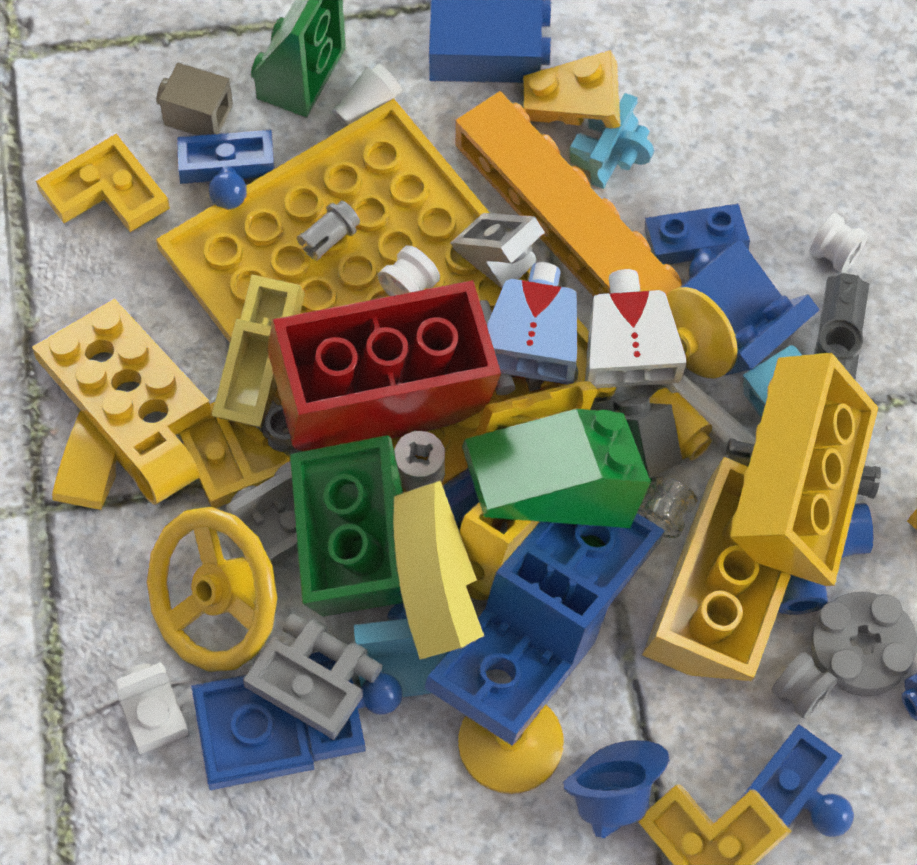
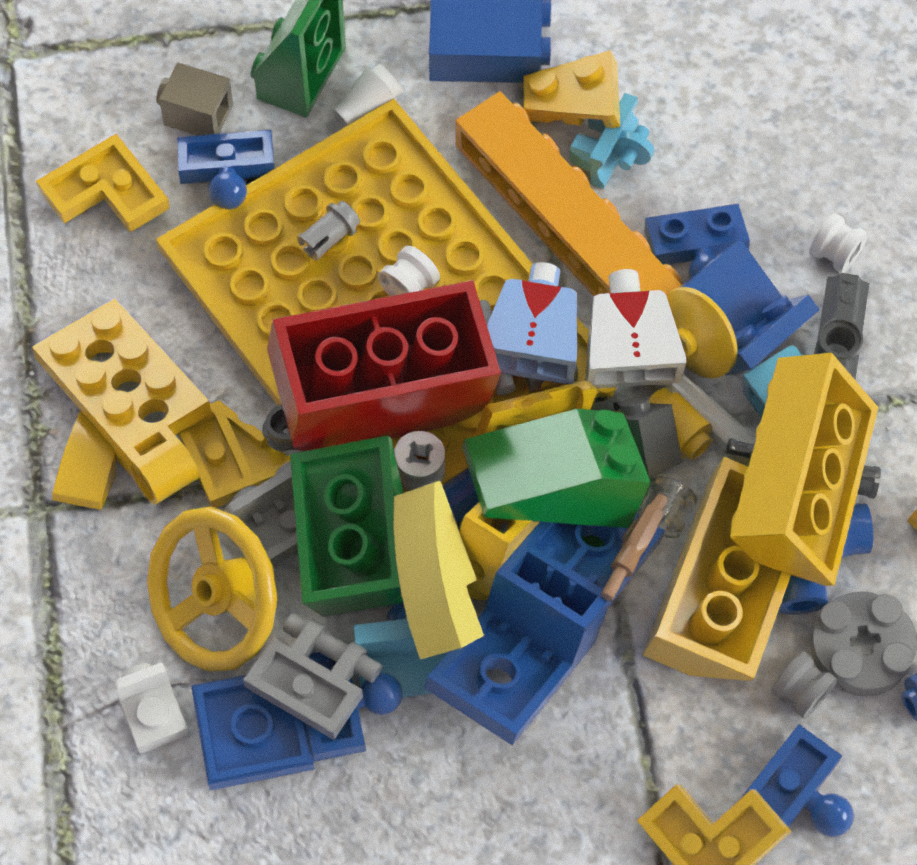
light yellow slope [212,274,305,428] -> none
light grey slope [450,213,544,288] -> none
yellow dish [458,705,564,794] -> none
blue piece [563,740,670,838] -> none
none -> medium nougat hand [601,493,668,601]

